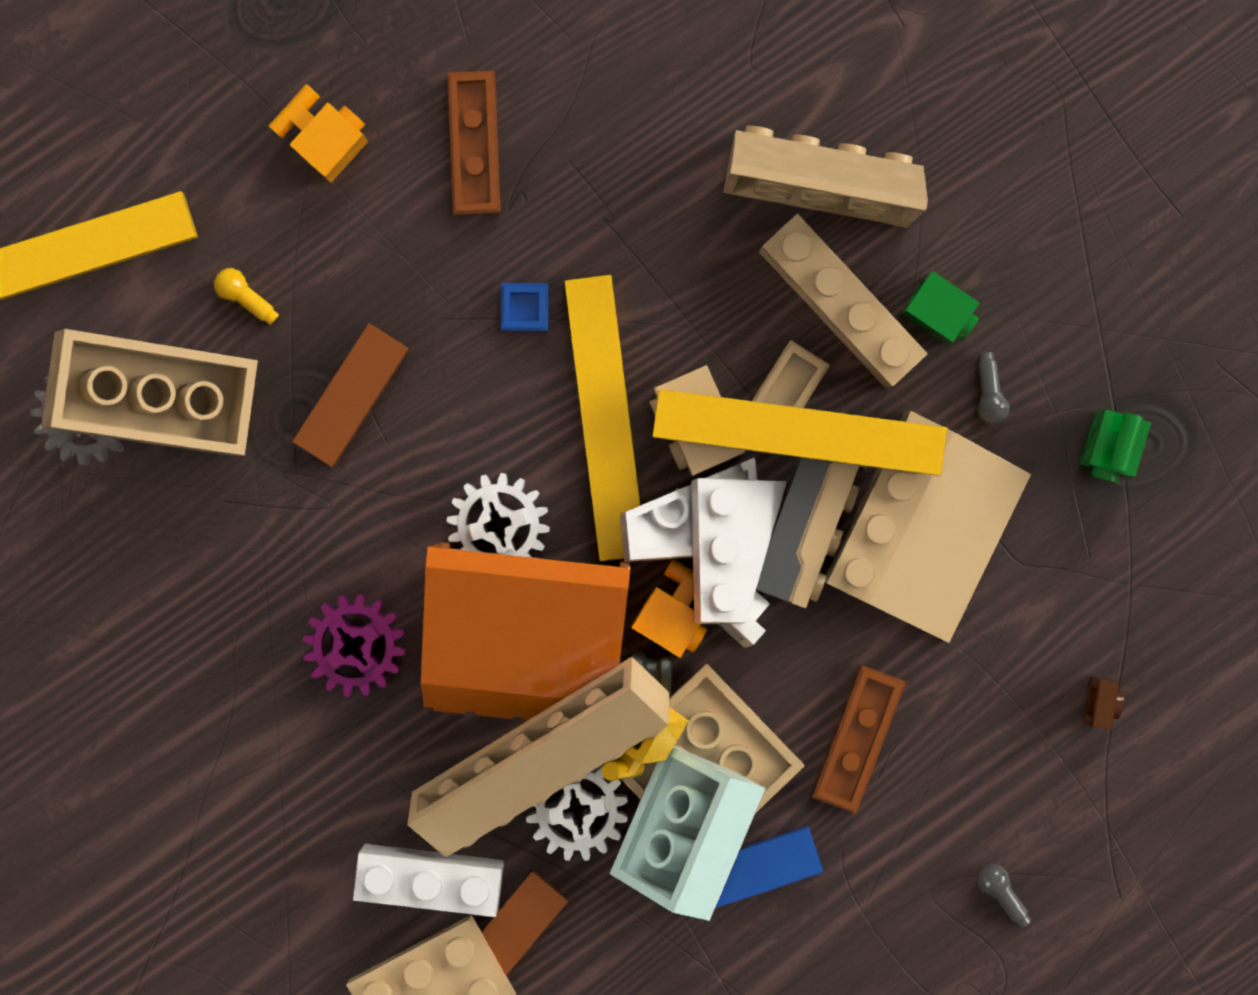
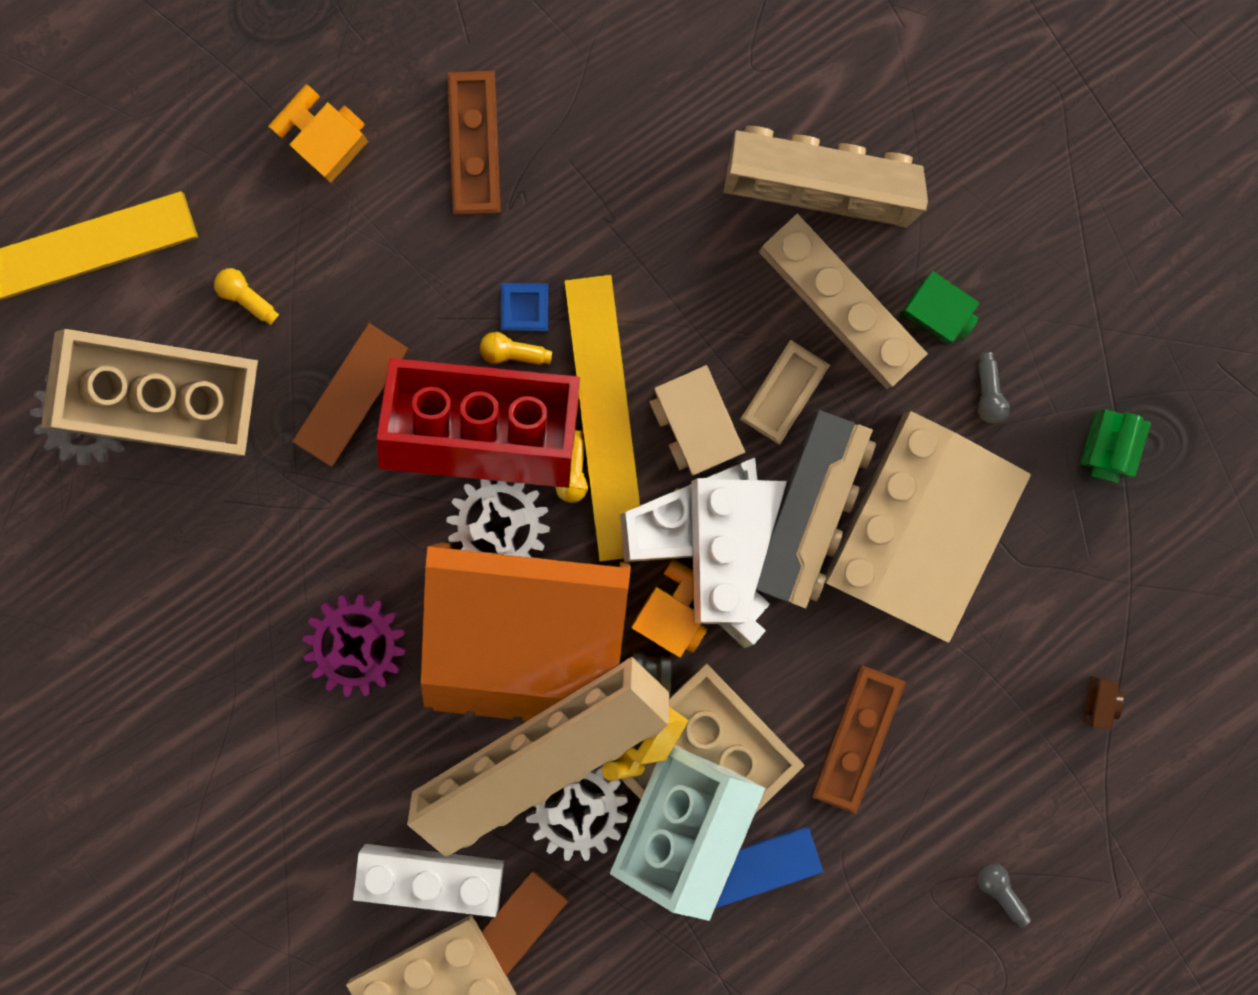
yellow tile [653,389,948,476] -> none
none -> red brick [377,358,580,488]
none -> yellow piece [480,331,552,365]
none -> yellow piece [555,430,588,503]

